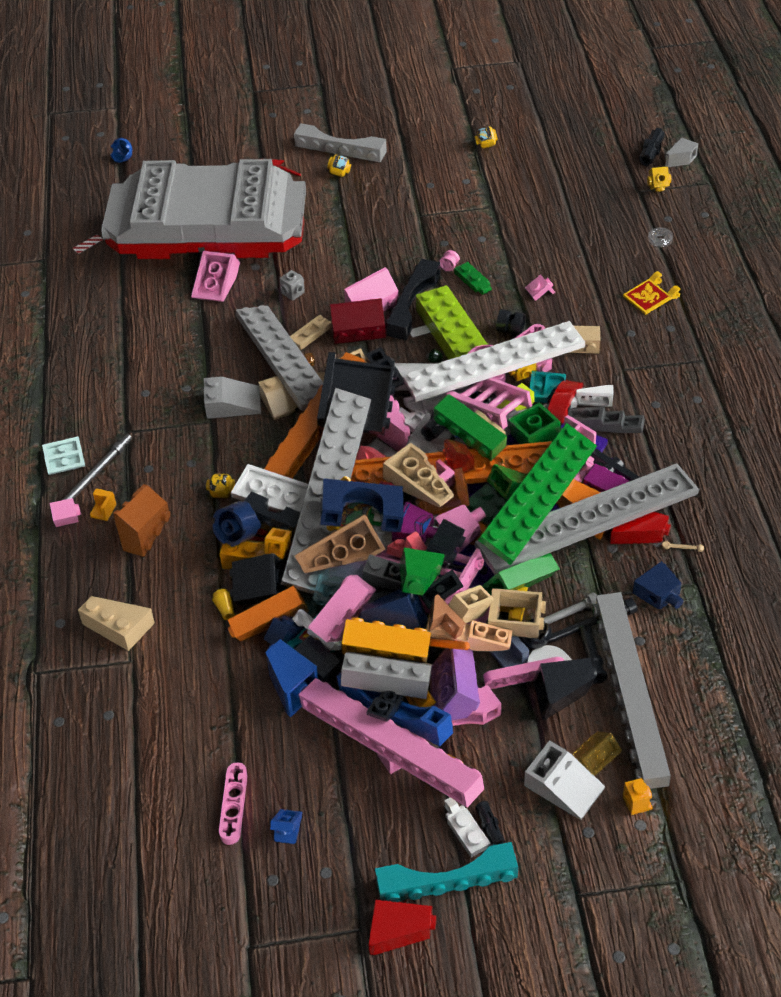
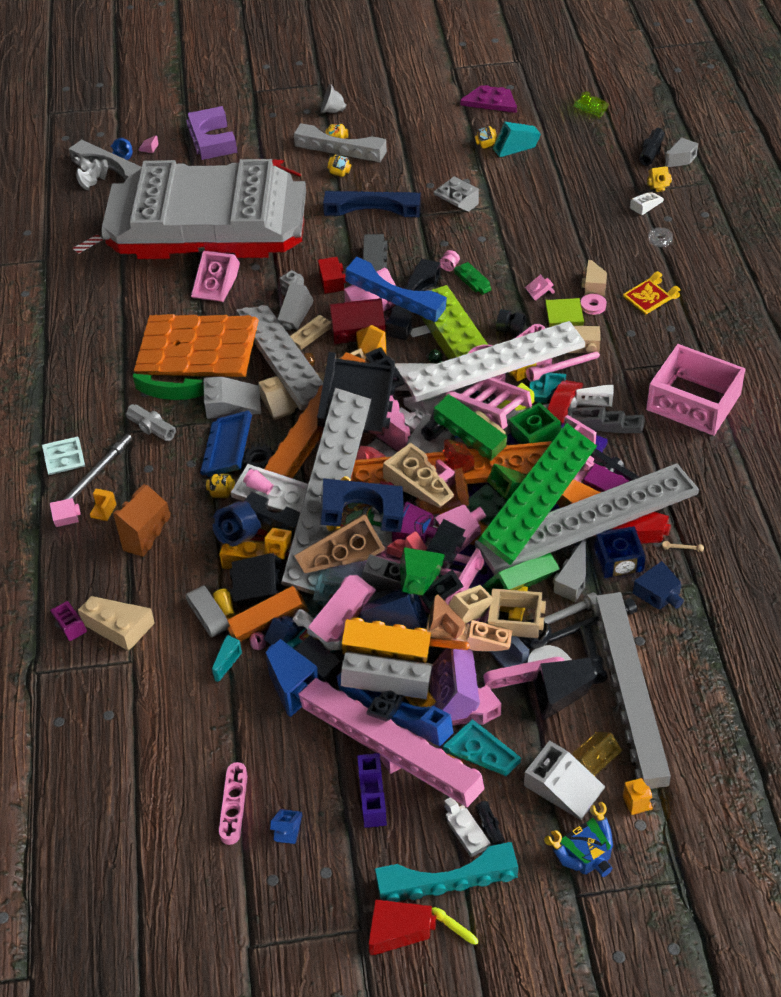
none -> magenta slope [50,601,87,641]
none -> light grey arch [69,140,142,181]
none -> light grey animal [73,157,108,190]
none -> light grey piece [126,404,176,441]
none -> green slope [133,374,204,400]
none -> orange piece [134,314,259,377]
none -> bright pink slope [139,136,159,153]
none -> light grey beam [185,585,230,638]
none -> medium lavender arch [186,106,237,160]
none -> blue hinge [200,410,252,477]
none -> teal slope [212,635,242,682]
none -> black tyre [242,444,275,470]
none -> bright pink cone [243,469,274,495]
none -> bright pink hinge [250,632,267,650]
none -> light grey slope [277,283,314,330]
none -> red brick [318,257,347,294]
none -> light grey hat [320,84,347,114]
none -> dark blue arch [323,191,421,217]
none -> yellow head [326,124,348,139]
none -> blue arch [345,256,447,322]
none -> light orange slope [356,325,386,358]
none -> dark purple arch [357,753,387,828]
none -> dark grey brick [363,234,388,272]
none -> neon yellow piece [432,907,478,945]
none -> light grey slope [434,177,479,212]
none -> teal wing [443,719,521,776]
none -> magenta wing [461,85,517,113]
none -> teal slope [493,122,541,157]
none -> bright pink piece [526,352,600,382]
none -> torso [544,802,613,877]
none -> lime tile [545,298,584,327]
none -> light grey slope [553,540,586,602]
none -> clear neon green slope [573,91,609,117]
none -> bright pink piece [581,294,606,315]
none -> tan slope [582,260,607,297]
none -> clear blue brick [594,526,646,578]
none -> white slope [630,192,664,215]
none -> bright pink window [646,344,745,436]

